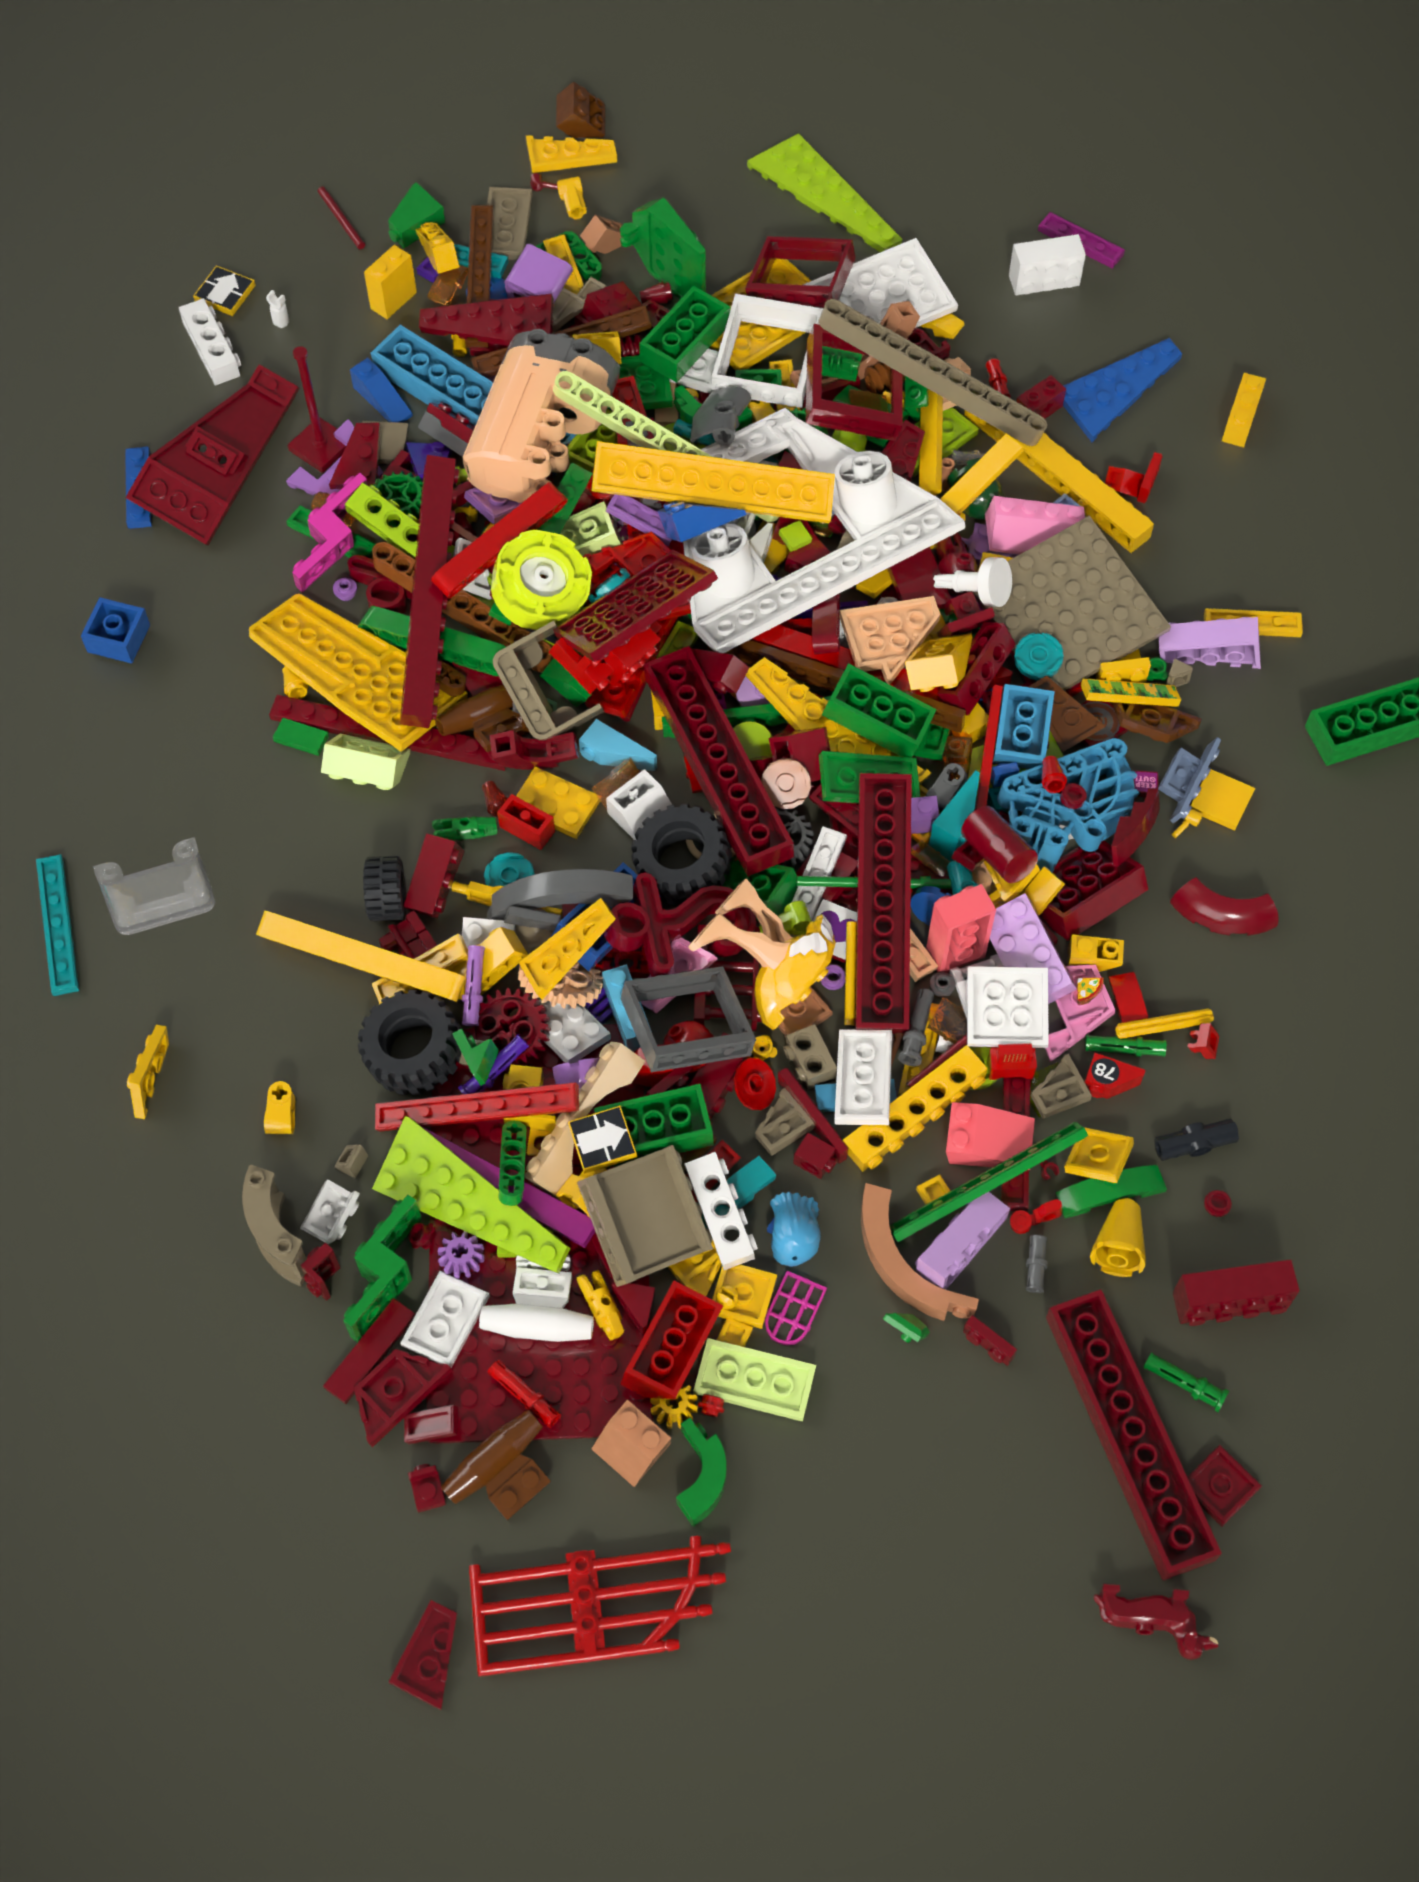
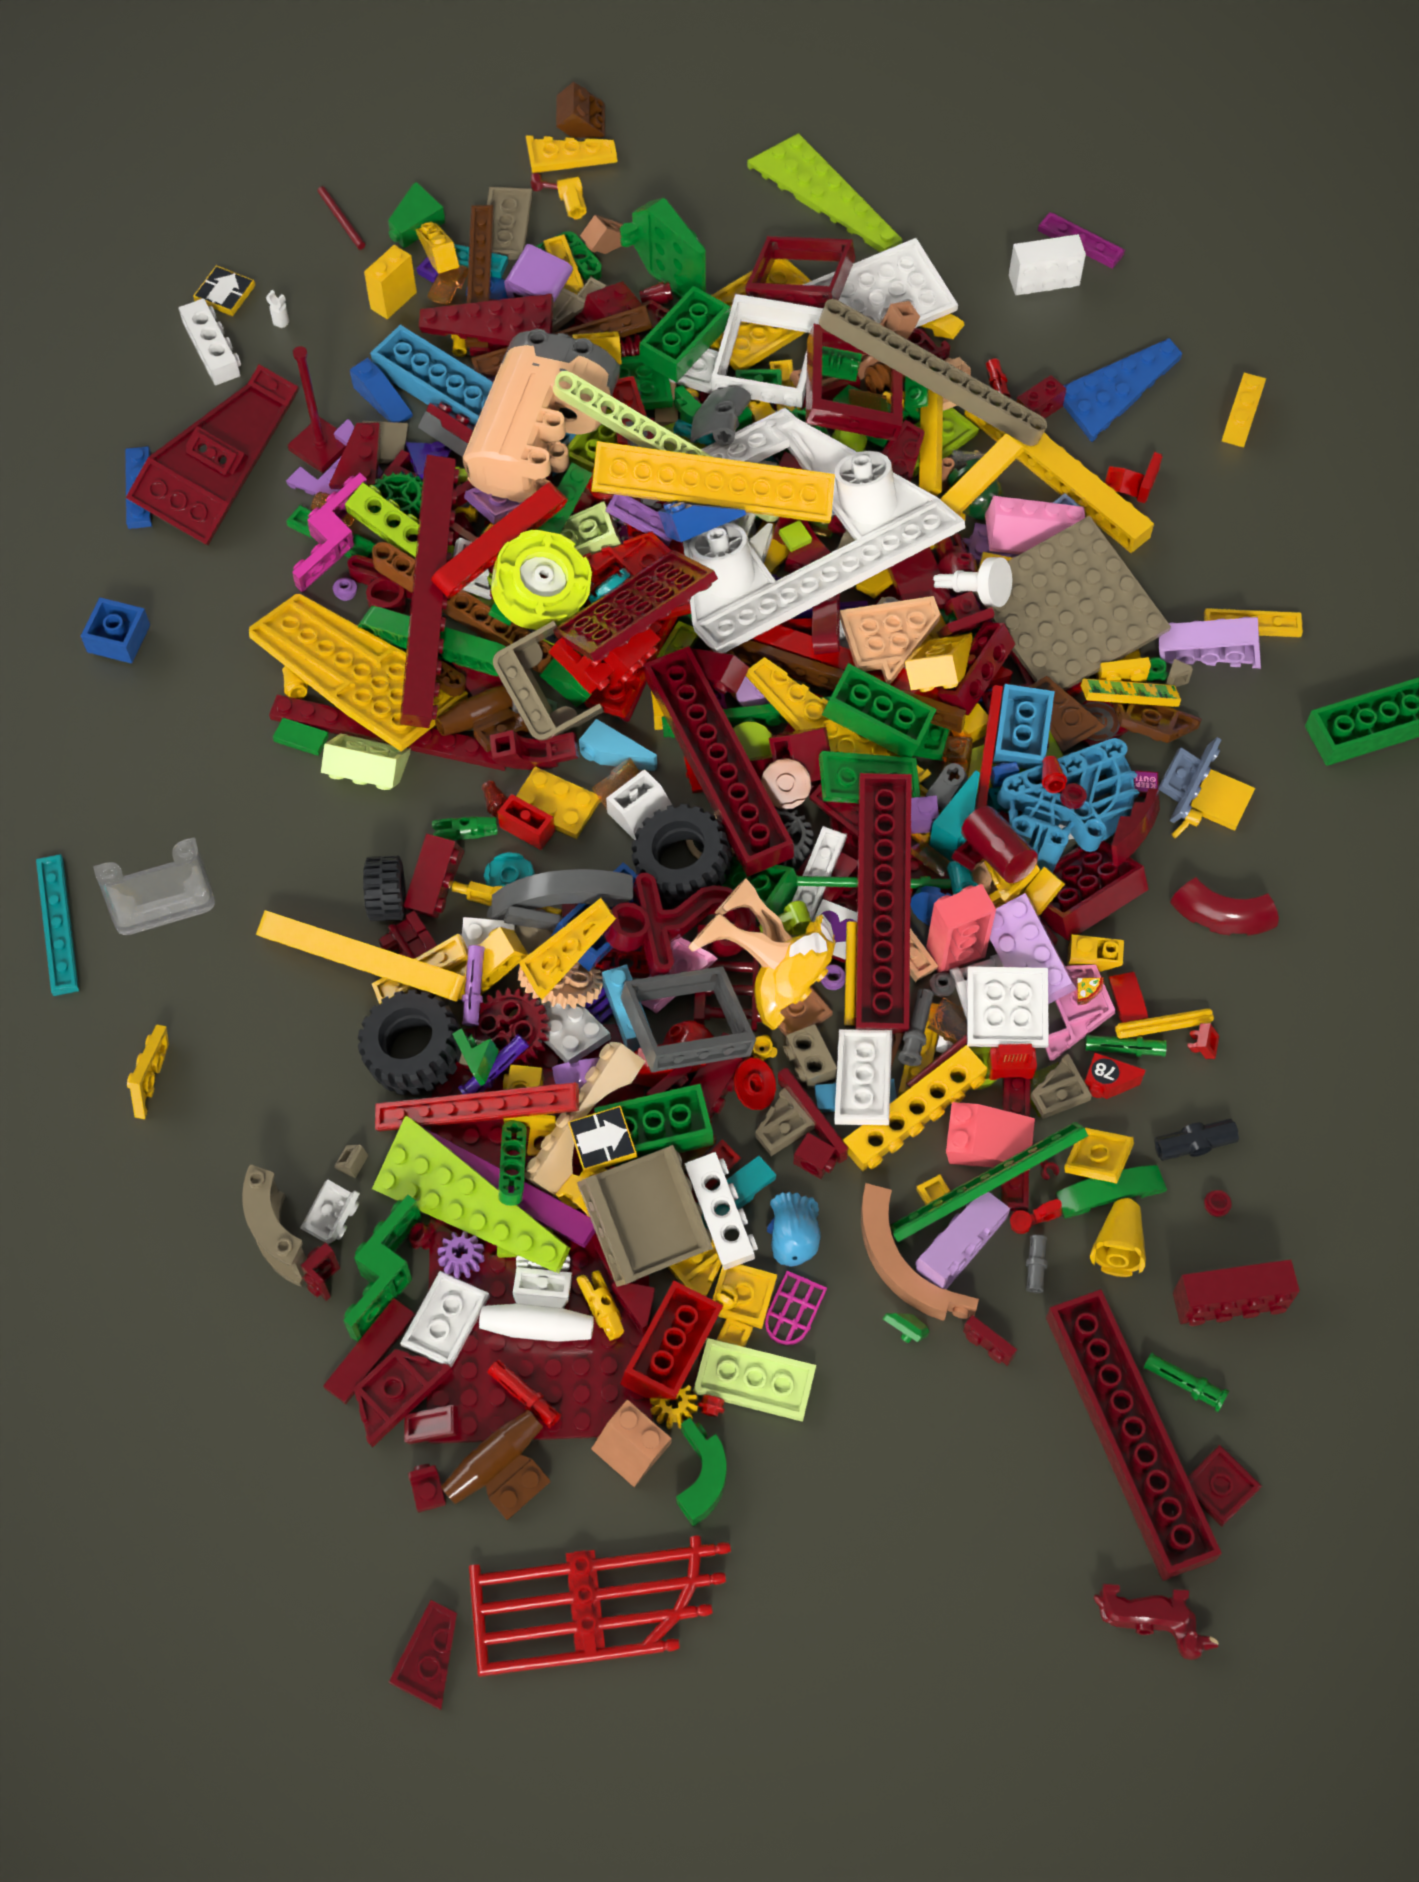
yellow piece [264,1081,296,1134] -> none
teal tile [1014,633,1064,680] -> none

